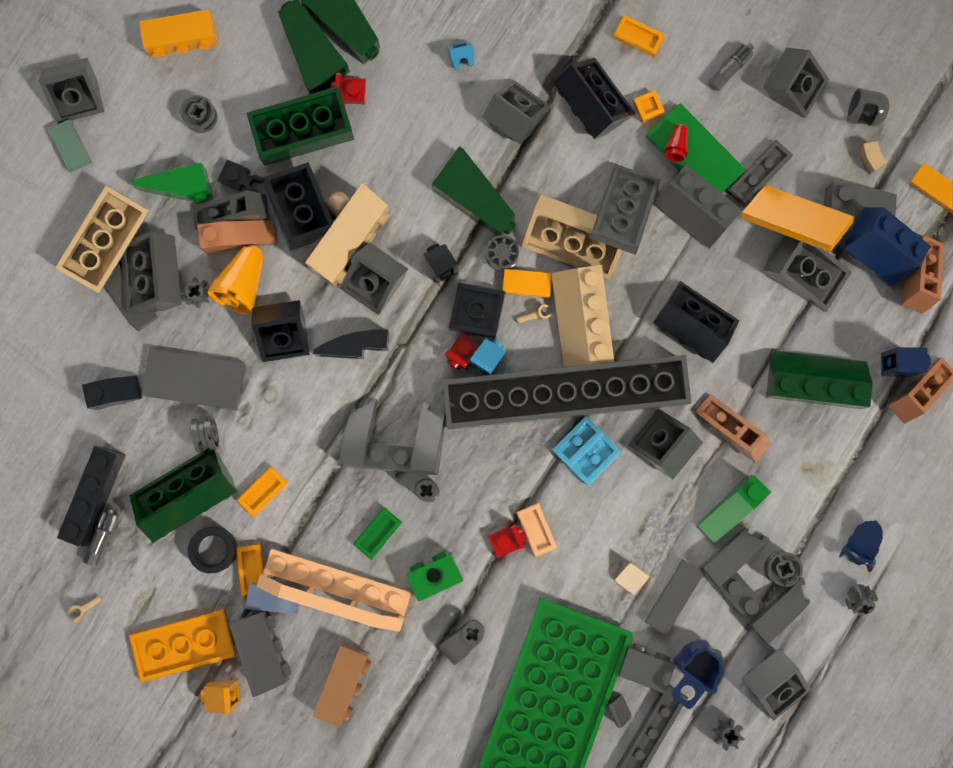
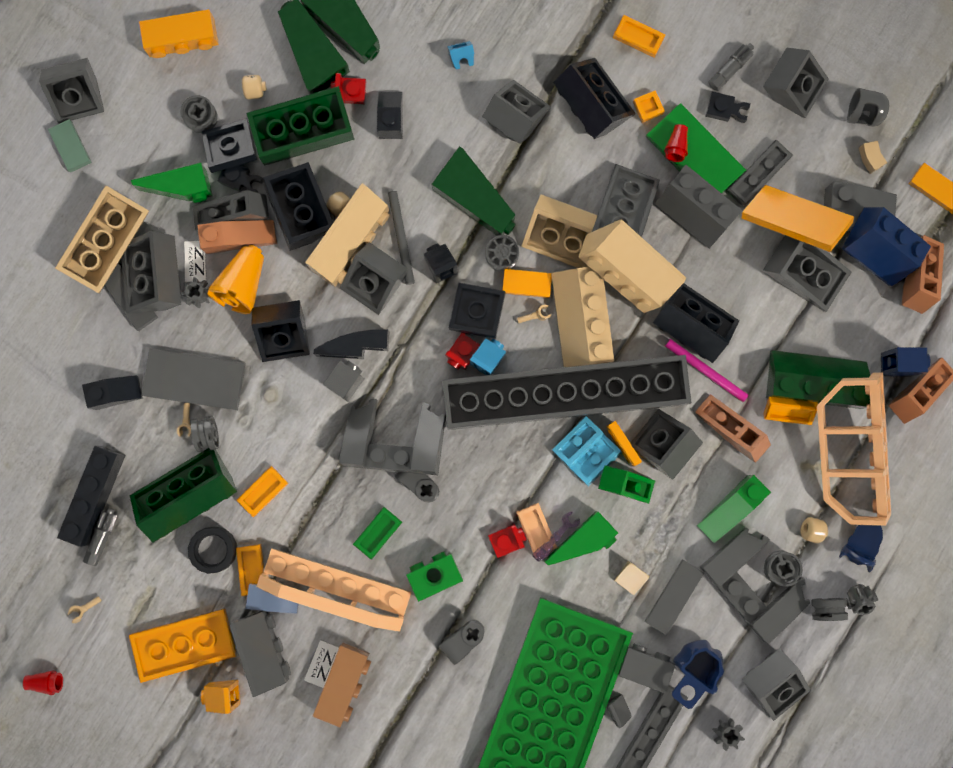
none -> red cone [23,670,63,695]
none -> tan hand [177,403,191,437]
none -> white sticker [184,241,206,282]
none -> black plate [202,118,257,173]
none -> tan piece [242,75,267,99]
none -> white sticker [304,641,339,688]
none -> dark grey brick [323,360,364,402]
none -> black slope [377,92,403,139]
none -> dark grey bar [388,191,415,285]
none -> piece [532,511,580,562]
none -> green slope [543,511,618,566]
none -> tan slope [579,219,686,313]
none -> green slope [598,465,655,504]
none -> light orange tile [606,421,642,467]
none -> dark pink bar [665,339,748,402]
none -> black plate [705,91,751,123]
none -> light orange tile [763,396,818,425]
none -> tan piece [800,517,828,543]
none -> dark grey wheel [811,598,848,621]
none -> light nougat plate [817,372,891,526]

